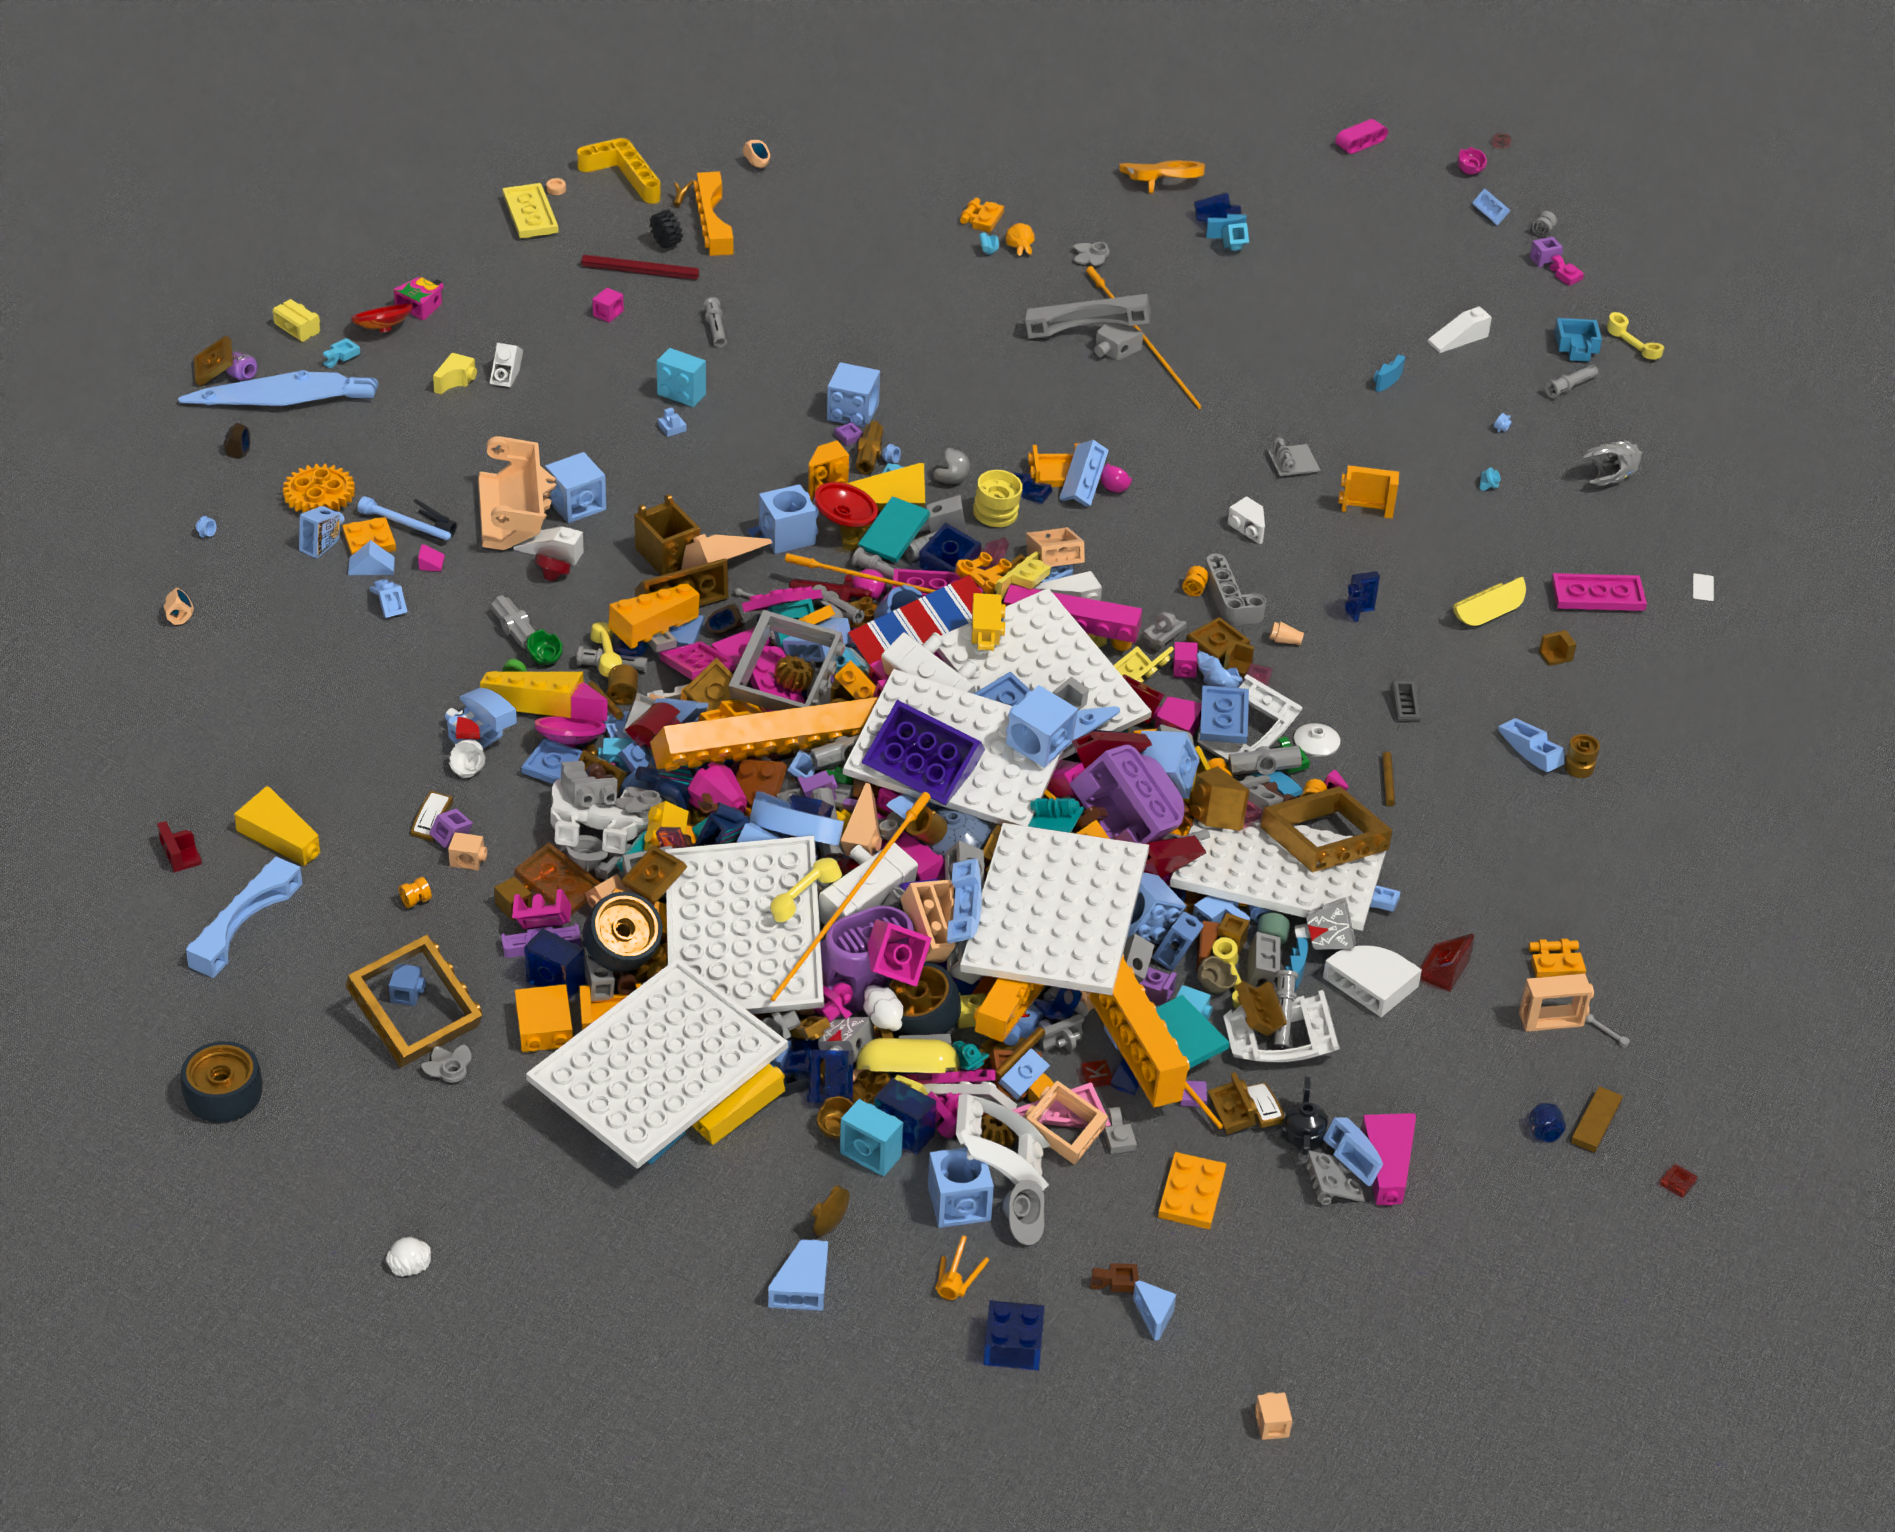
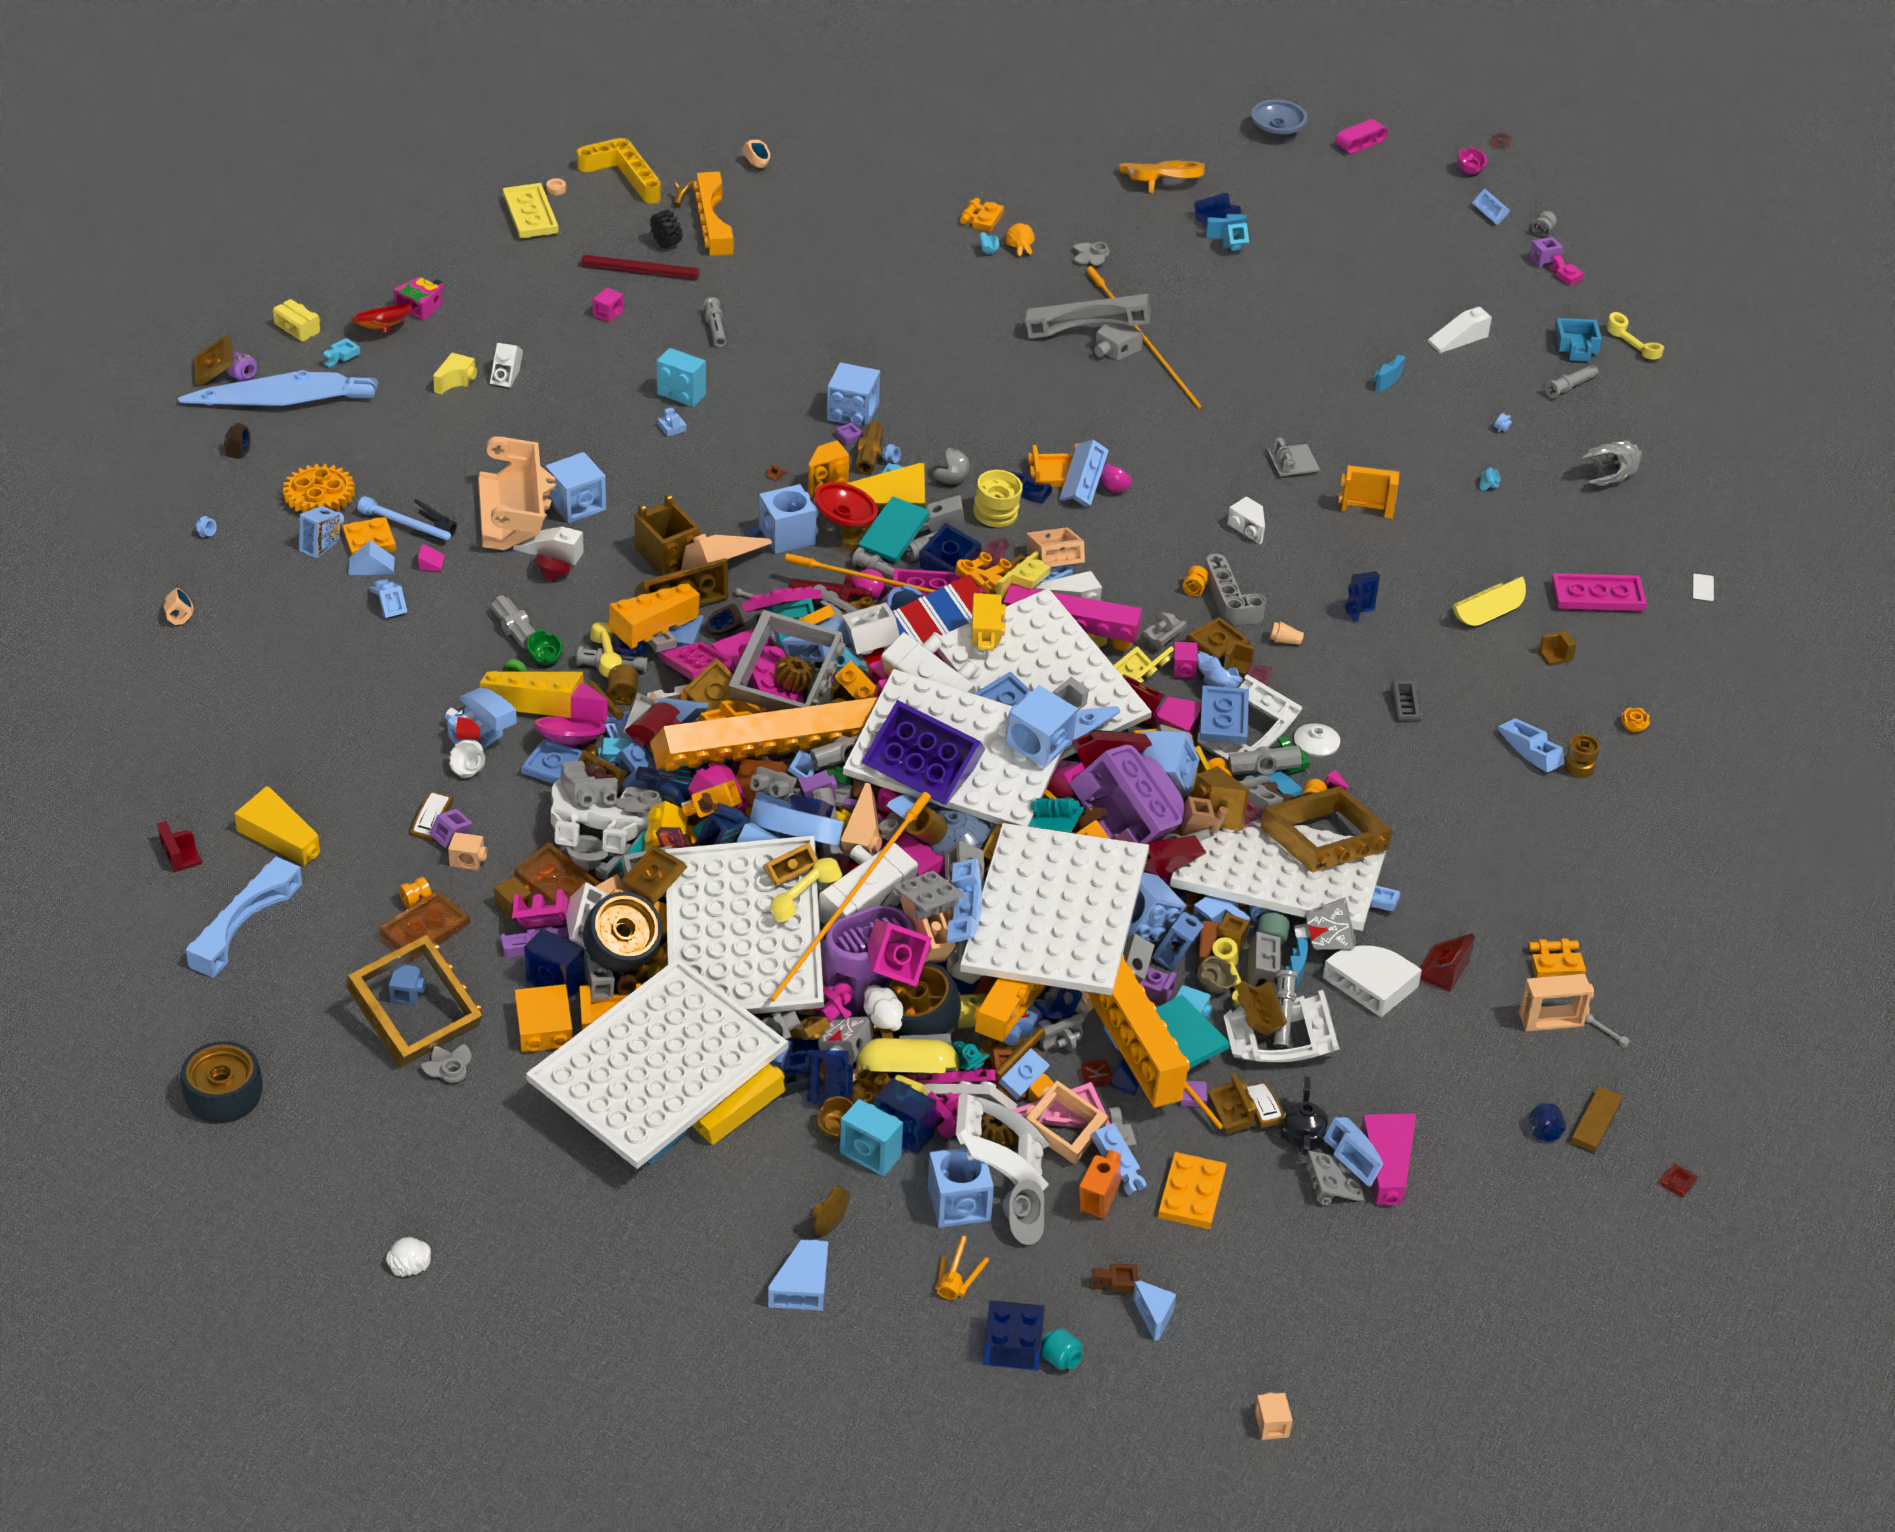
pearl gold bar [1382,752,1395,807] -> none
none -> clear orange plate [379,890,470,960]
none -> white slope [566,882,607,949]
none -> light orange torso [682,779,742,818]
none -> light grey hips [750,766,797,801]
none -> pearl gold slope [763,842,818,887]
none -> dark orange piece [766,464,788,481]
none -> white slope [842,603,900,655]
none -> light grey hinge [893,871,965,920]
none -> teal head [1042,1328,1083,1370]
none -> orange torso [1079,1150,1122,1219]
none -> light blue plate [1090,1123,1146,1195]
none -> medium nougat brick [1180,796,1228,835]
none -> sand blue dish [1251,100,1308,135]
none -> light orange plate [1621,708,1650,733]

